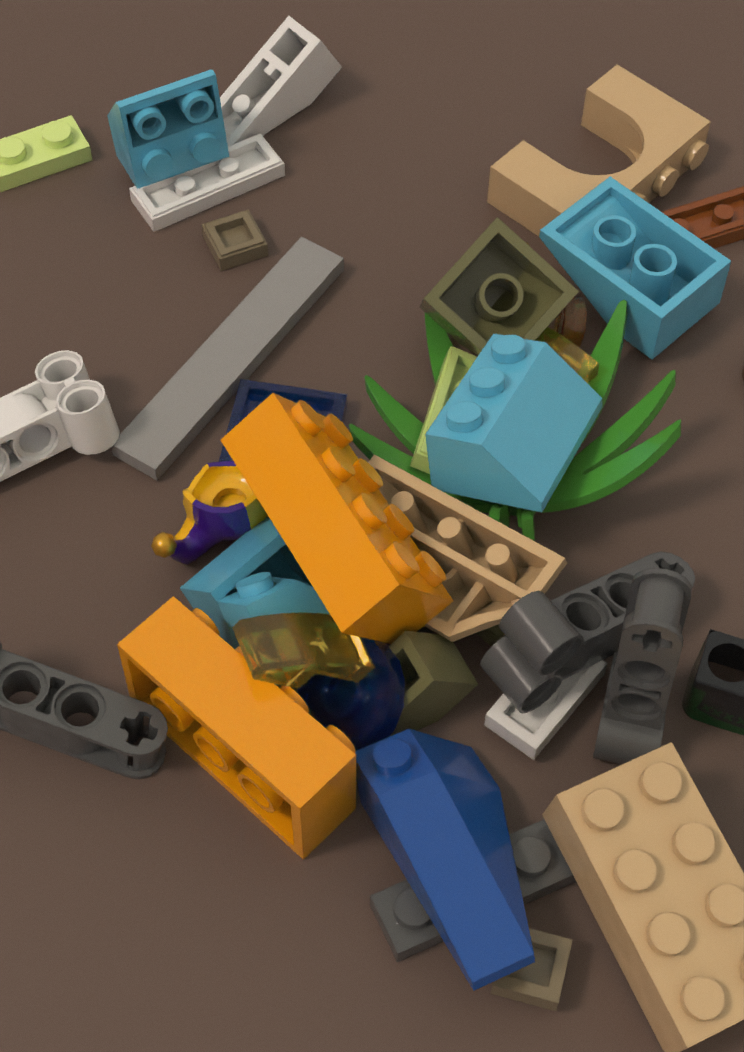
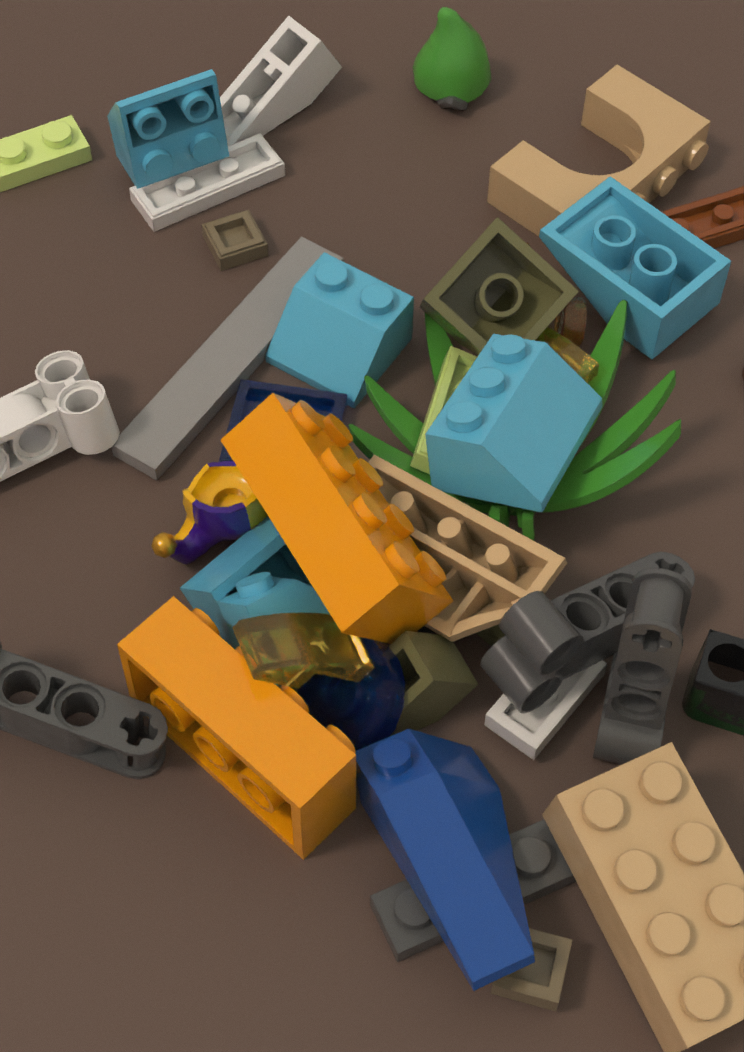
none -> medium azure slope [265,252,414,409]
none -> bright green hat [413,7,492,111]

